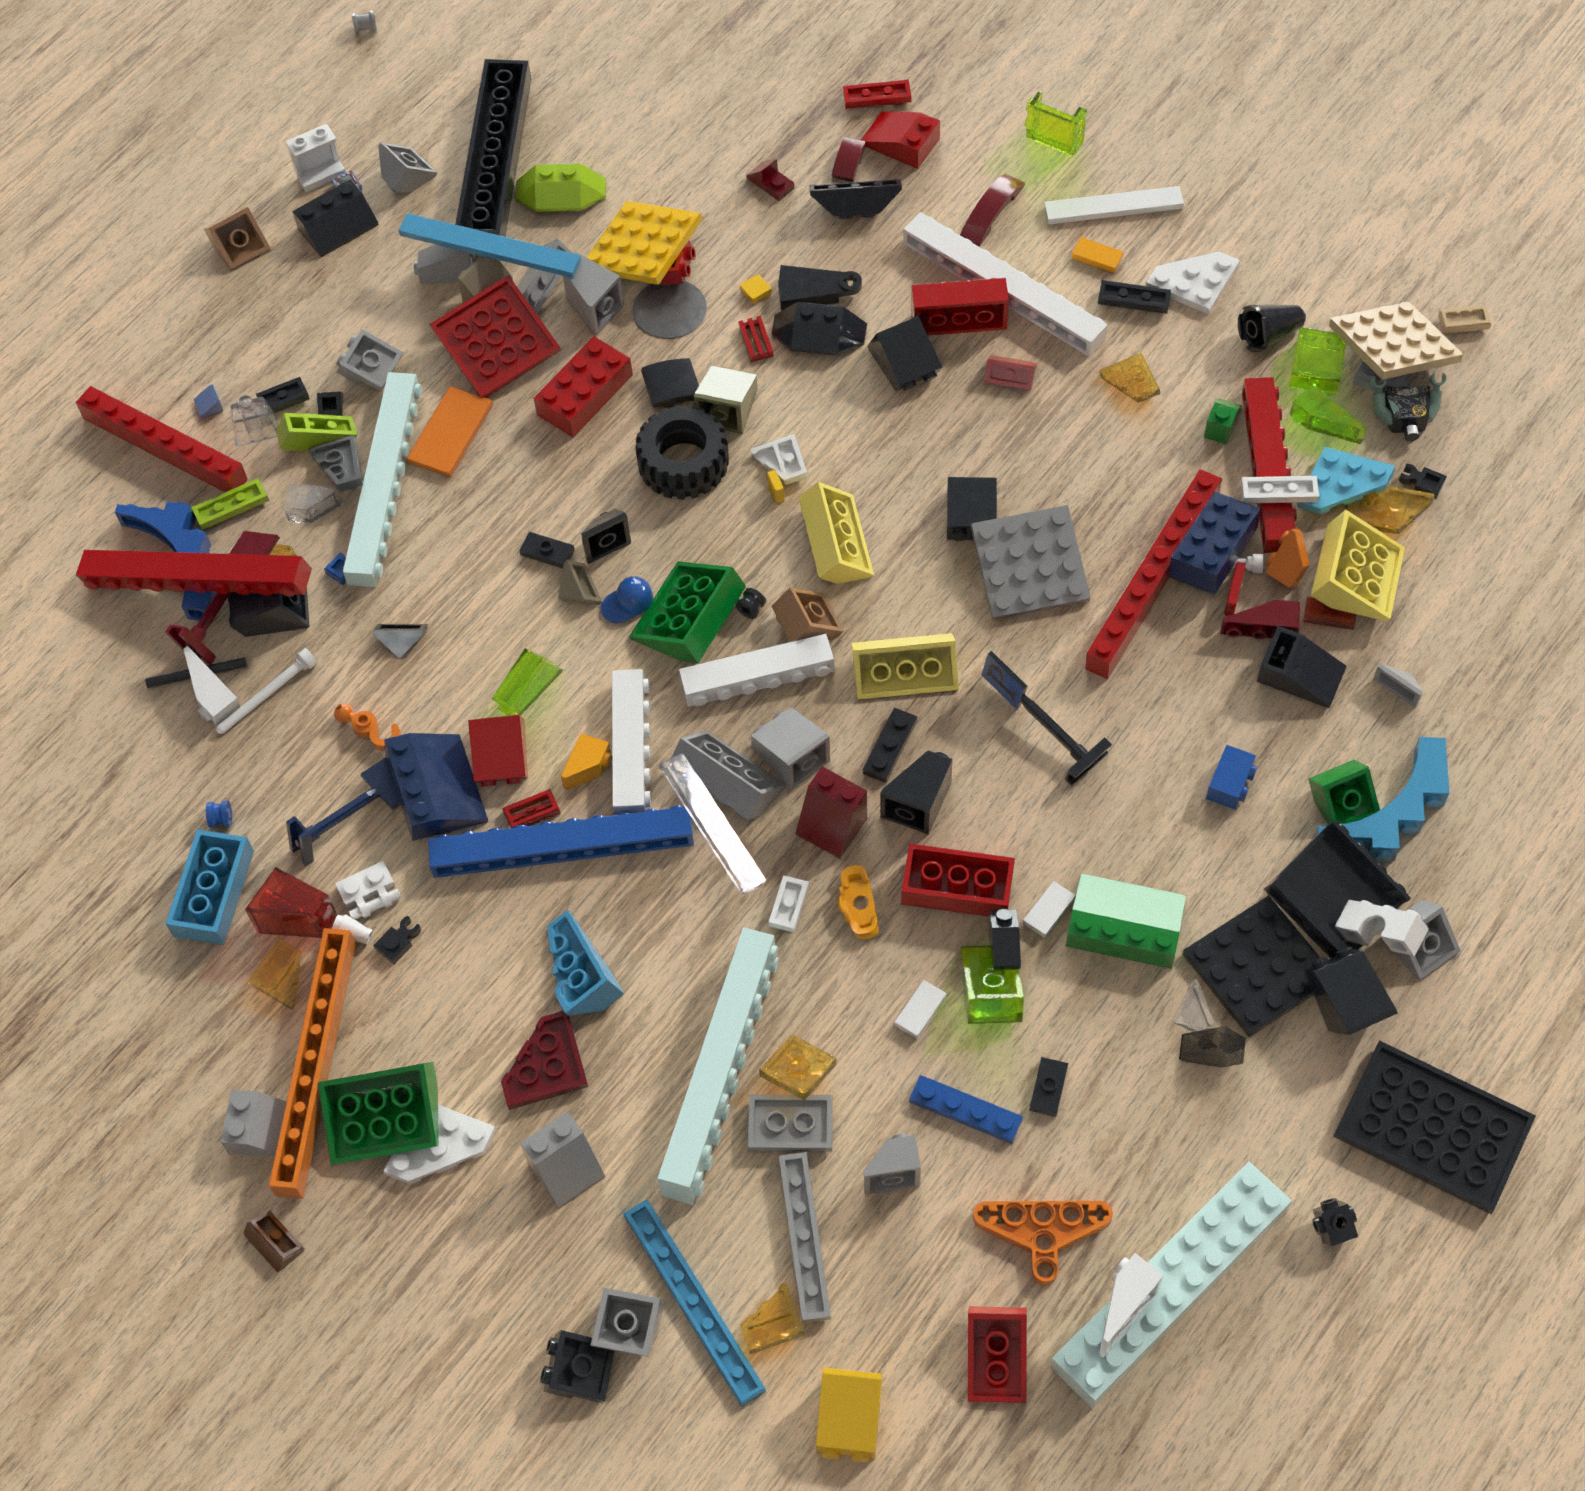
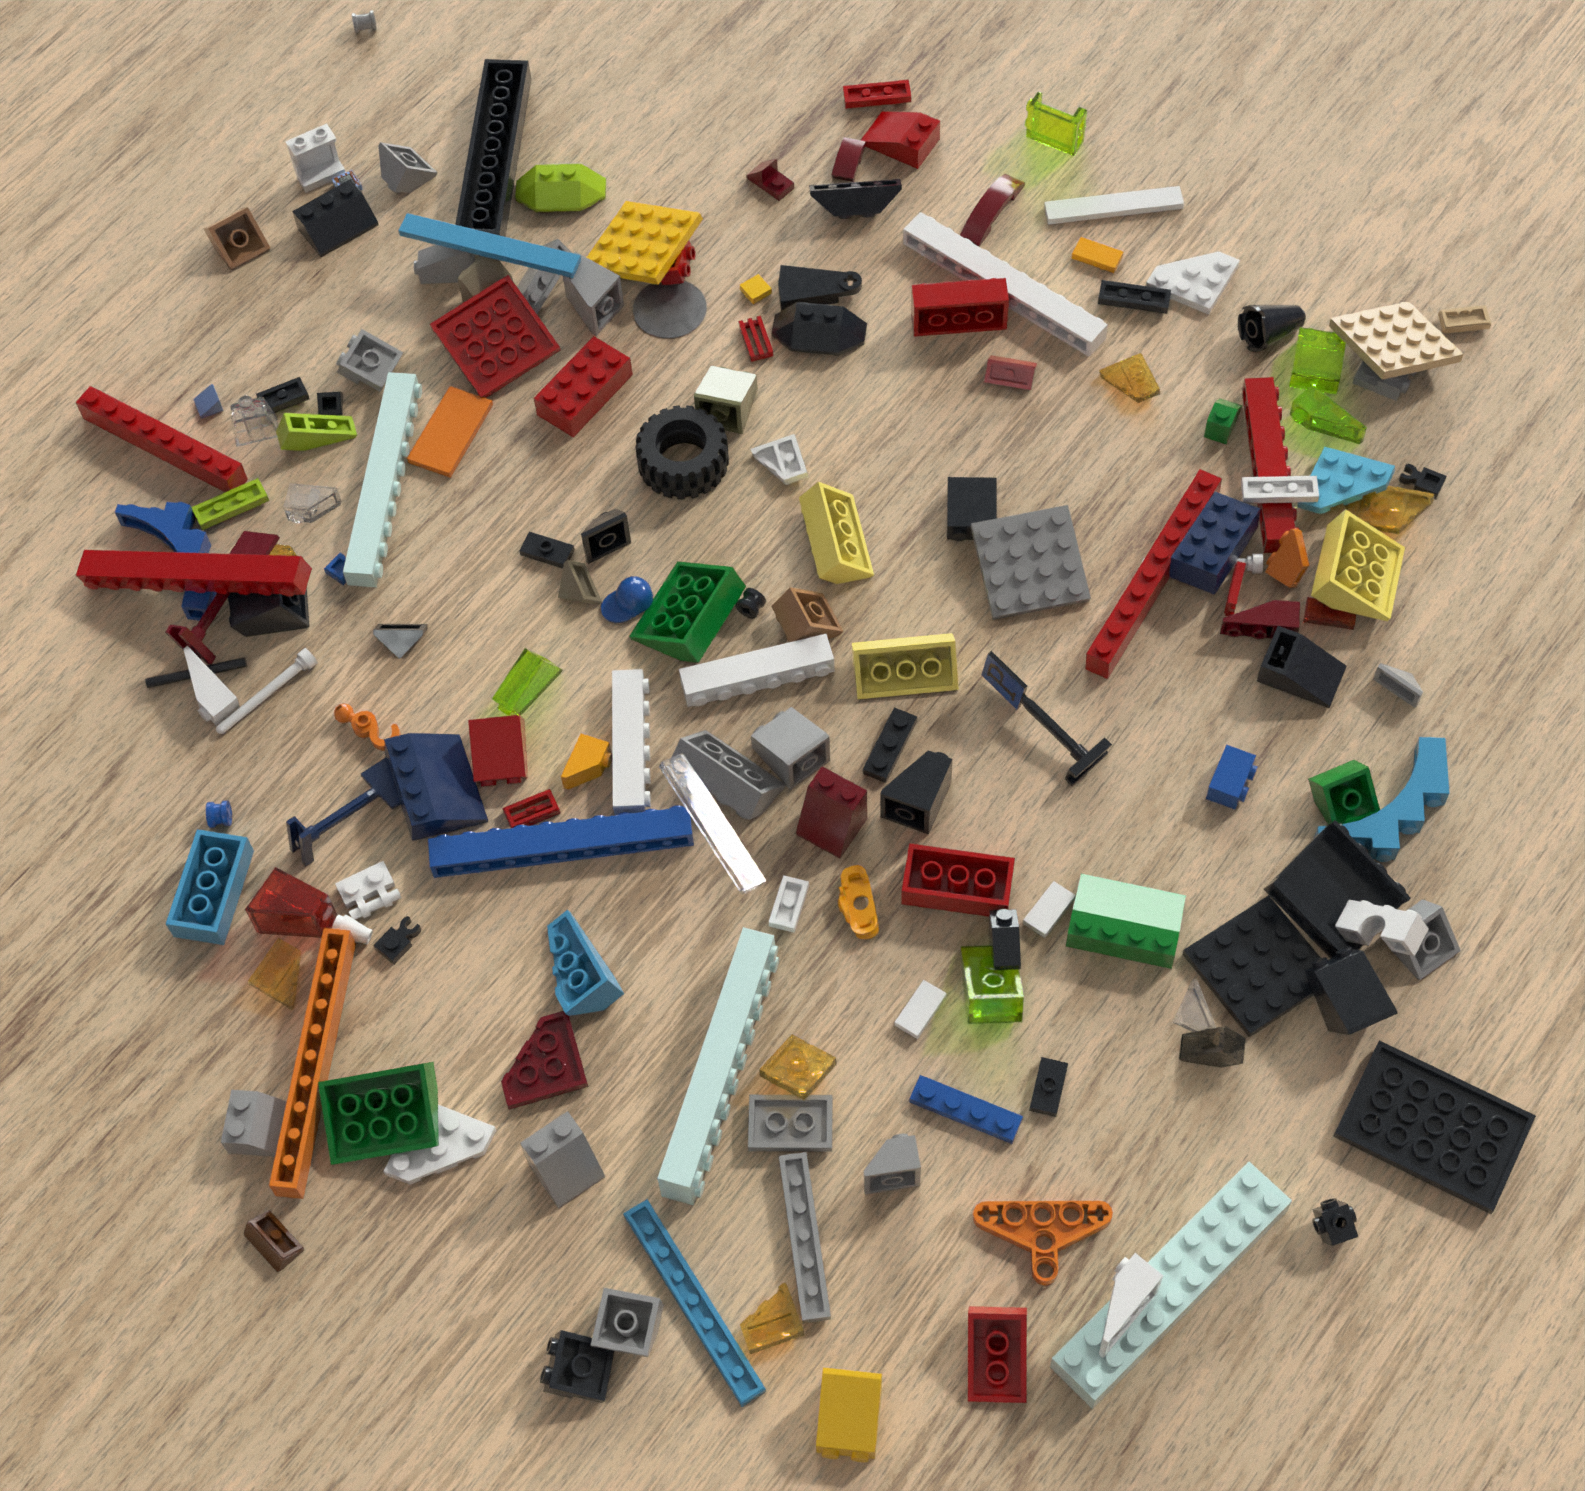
dark grey wing [308,435,363,492] -> none
black slope [641,358,699,407] -> none
yellow tile [766,470,785,504] -> none
black slope [867,316,942,391] -> none
torso [1369,372,1446,441] -> none

